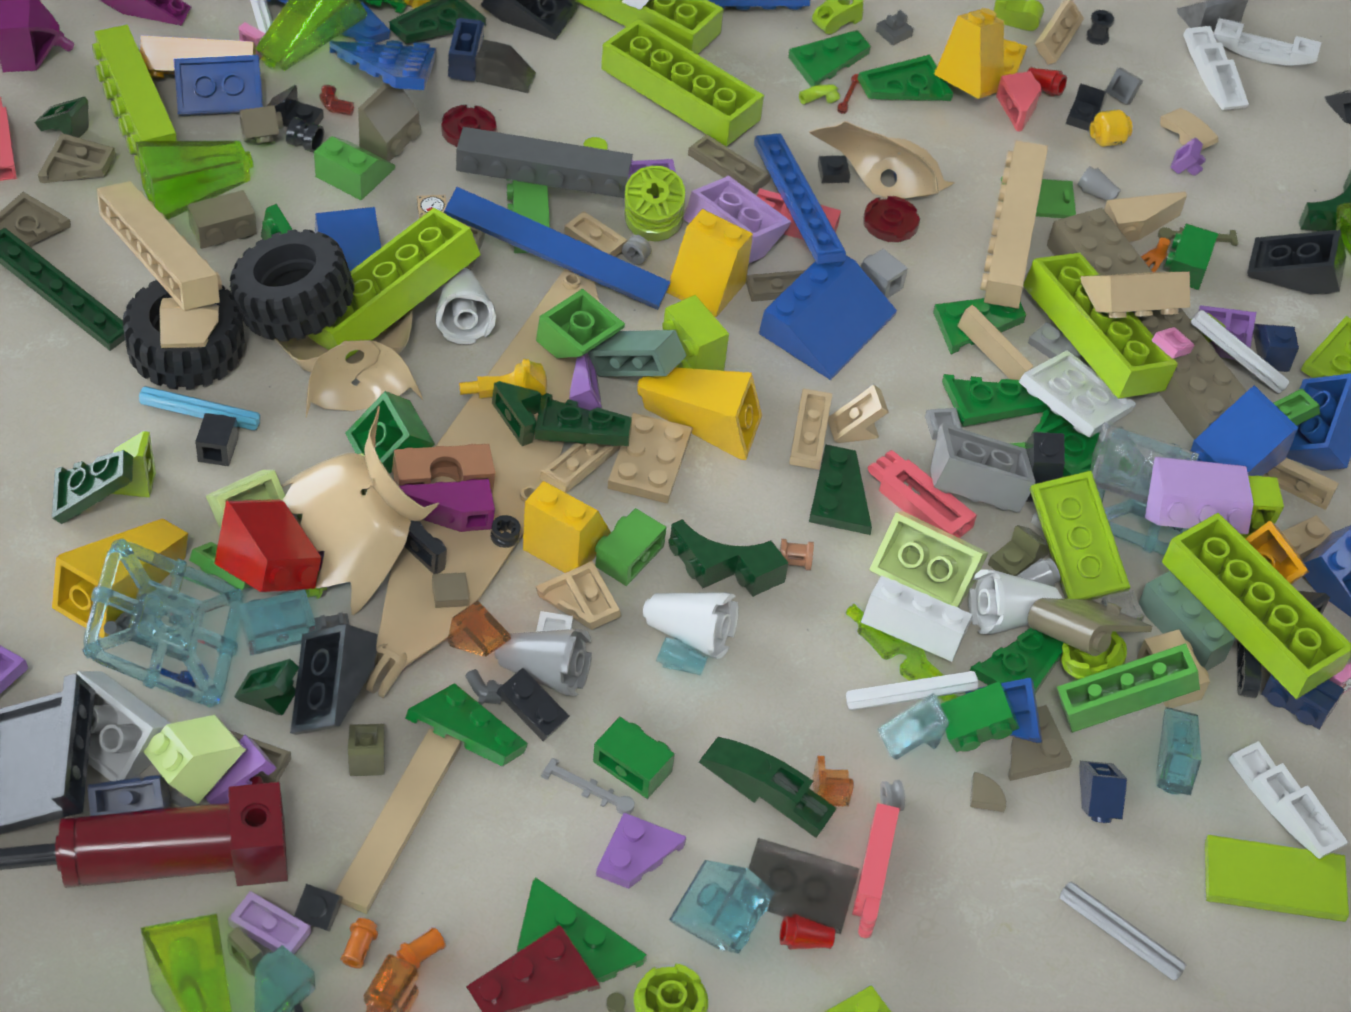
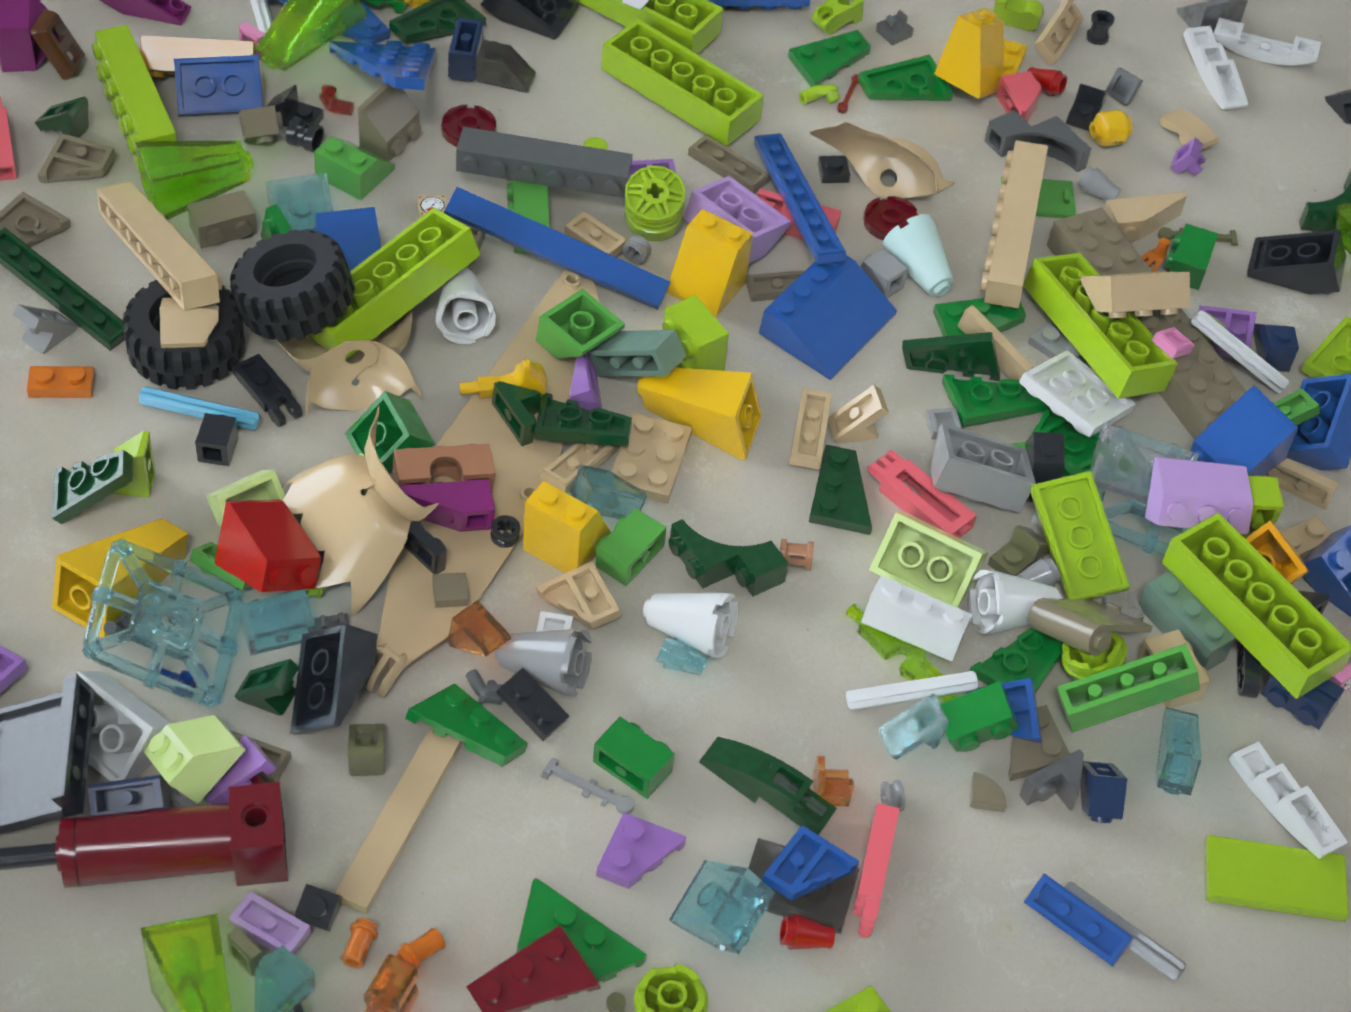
none -> light grey slope [13,304,78,354]
none -> orange plate [27,366,95,398]
none -> reddish brown piece [31,10,85,80]
none -> black hinge [232,354,303,427]
none -> clear light blue slope [265,172,333,232]
none -> clear light blue slope [570,464,647,519]
none -> blue wing [762,825,859,901]
none -> light aqua cone [882,214,954,297]
none -> dark green wing [902,332,1000,381]
none -> dark grey arch [984,110,1091,172]
none -> flat silver slope [1019,749,1084,811]
none -> blue tile [1024,873,1134,967]

